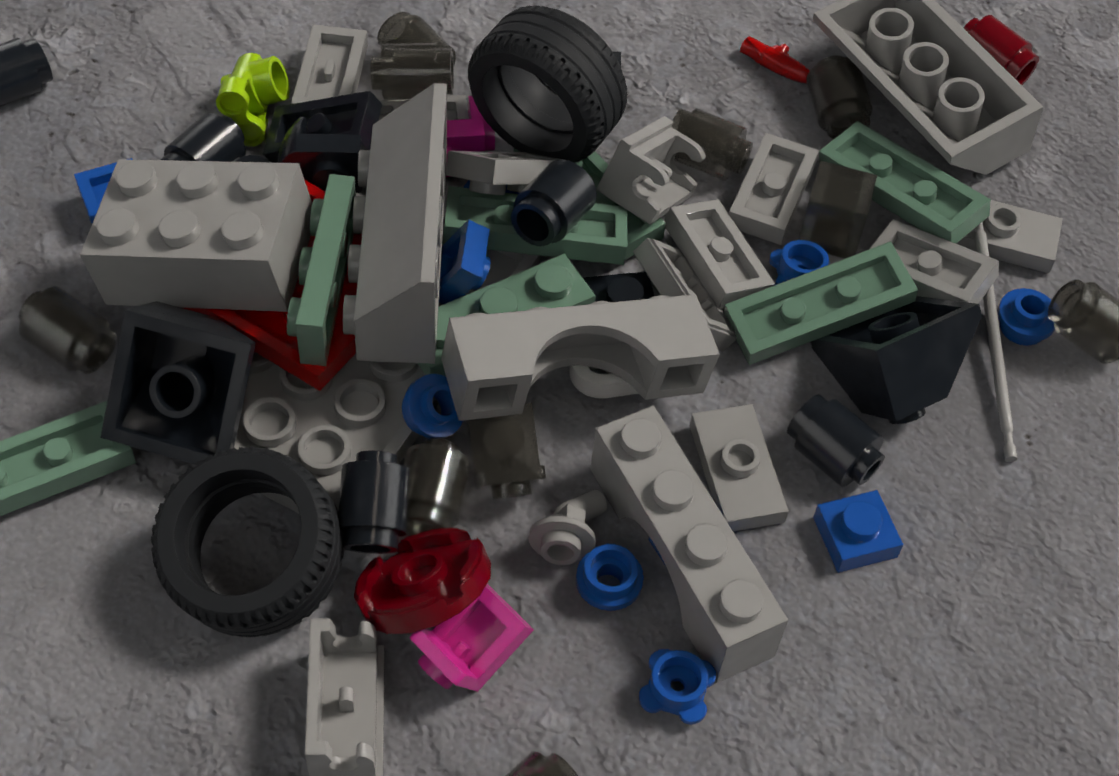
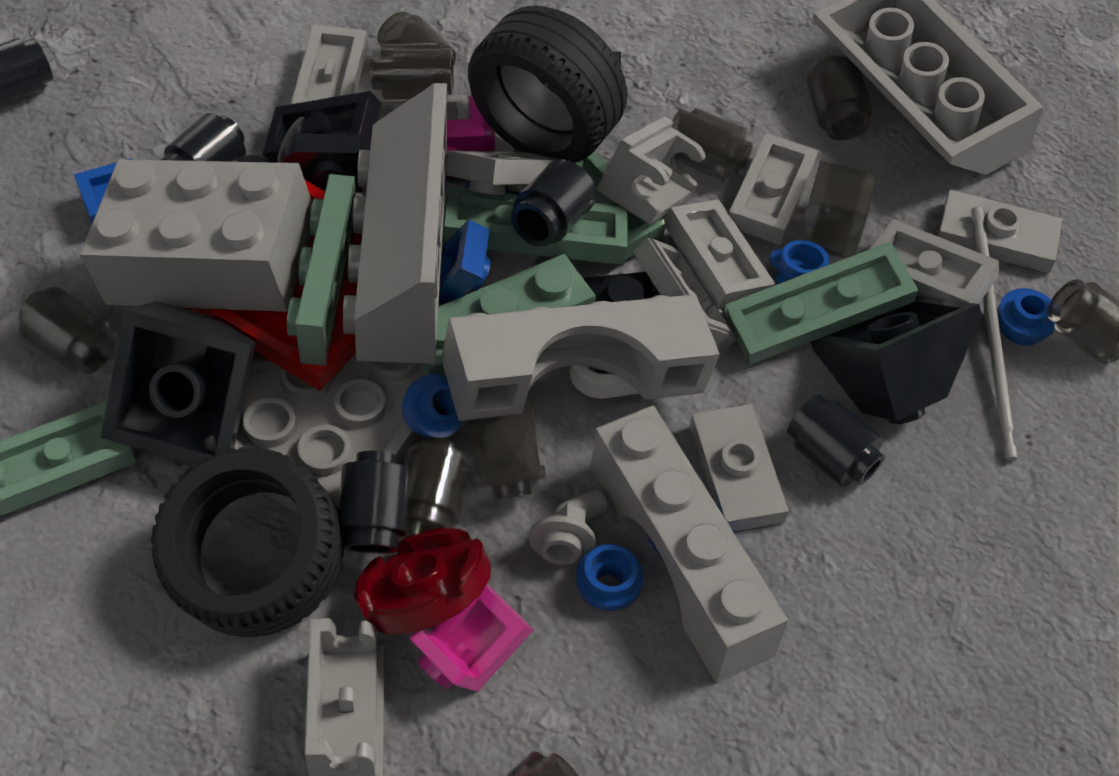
lime plate [216,53,290,147] -> none
blue plate [639,649,716,725] -> none
red helmet [740,36,817,85] -> none
blue plate [813,490,903,573] -> none
sand green plate [819,121,991,244] -> none
dark red brick [963,15,1039,85] -> none

